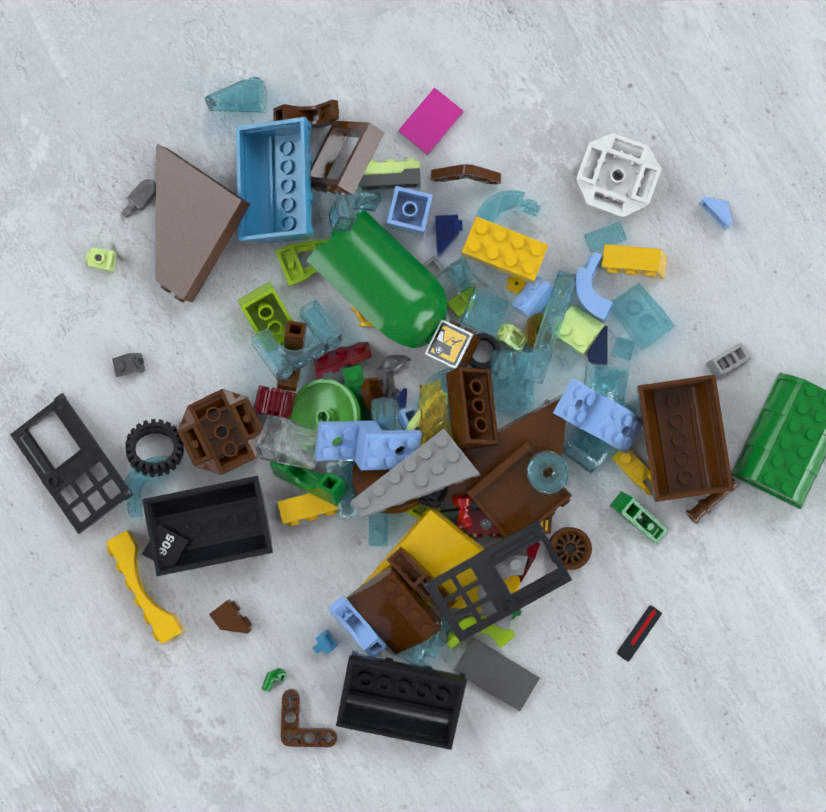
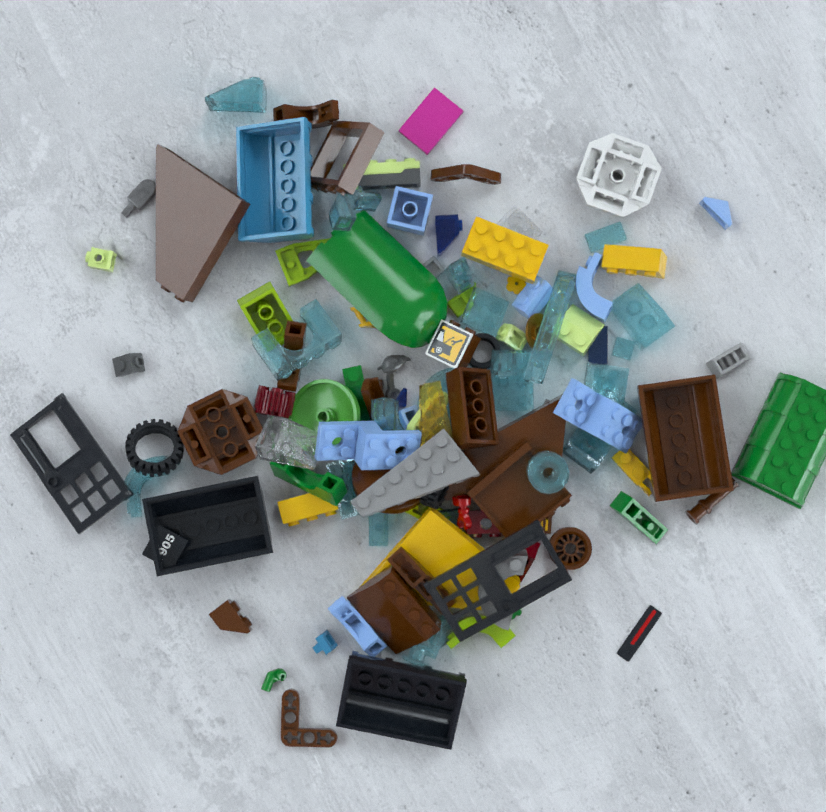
yellow arch [106,530,184,644] -> none
dark red wing [313,342,372,380] -> none
dark grey tile [454,637,540,711] -> none
clear light blue arch [473,190,541,223] -> none

